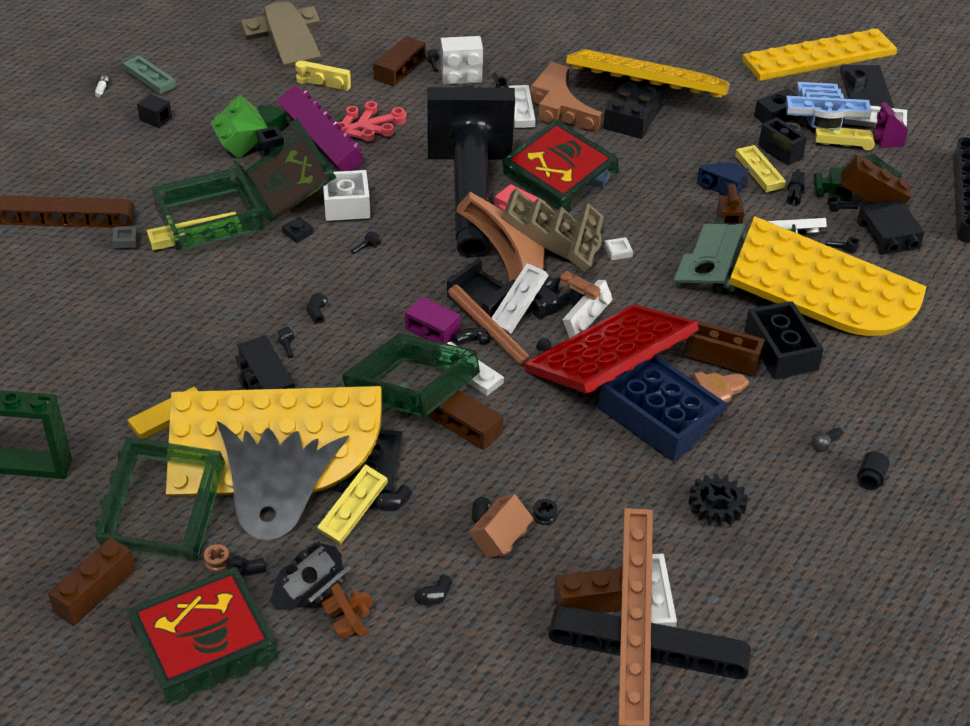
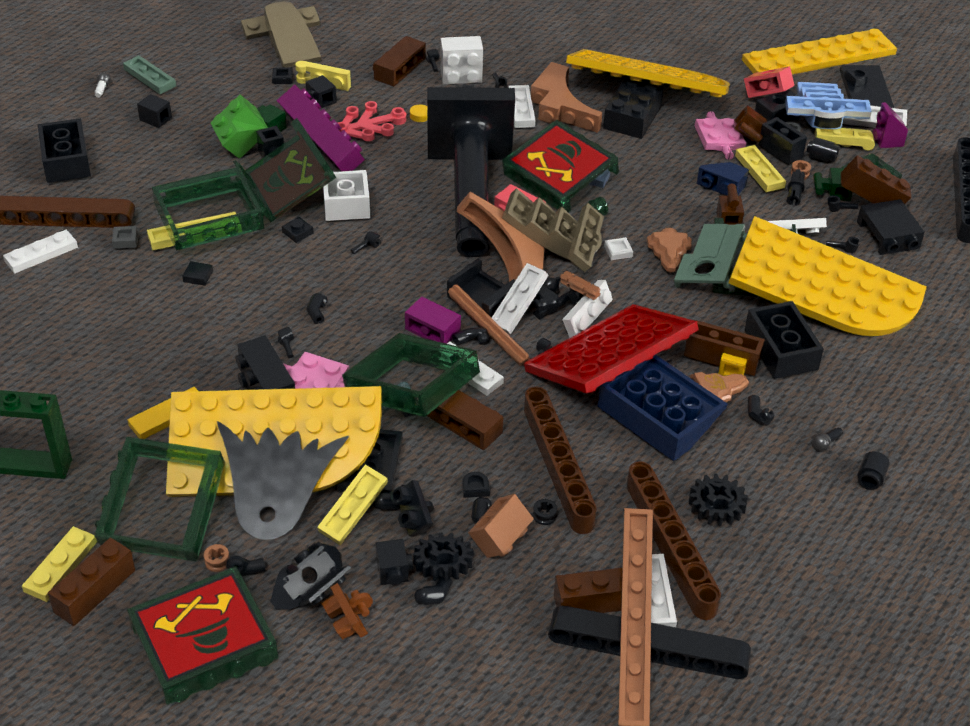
none -> white plate [3,230,78,274]
none -> light yellow plate [22,526,97,602]
none -> black brick [37,118,91,183]
none -> black tile [182,261,213,286]
none -> black tile [272,67,293,84]
none -> bright pink plate [283,352,356,389]
none -> black brick [305,75,337,109]
none -> black brick [376,539,413,585]
none -> black hips [390,480,434,536]
none -> yellow tile [410,104,427,122]
none -> black gear [413,532,474,582]
none -> black tile [462,472,490,498]
none -> reddish brown beam [524,386,597,534]
none -> clear green bush [588,197,609,216]
none -> reddish brown beam [627,461,721,620]
none -> nougat rock [647,228,692,273]
none -> bright pink plate [694,111,746,160]
none -> yellow tile [718,353,747,376]
none -> reddish brown brick [734,105,767,143]
none -> coral brick [744,66,794,98]
none -> black arm [748,395,774,425]
none -> nougat bush [791,160,811,179]
none -> black brick [807,137,840,163]

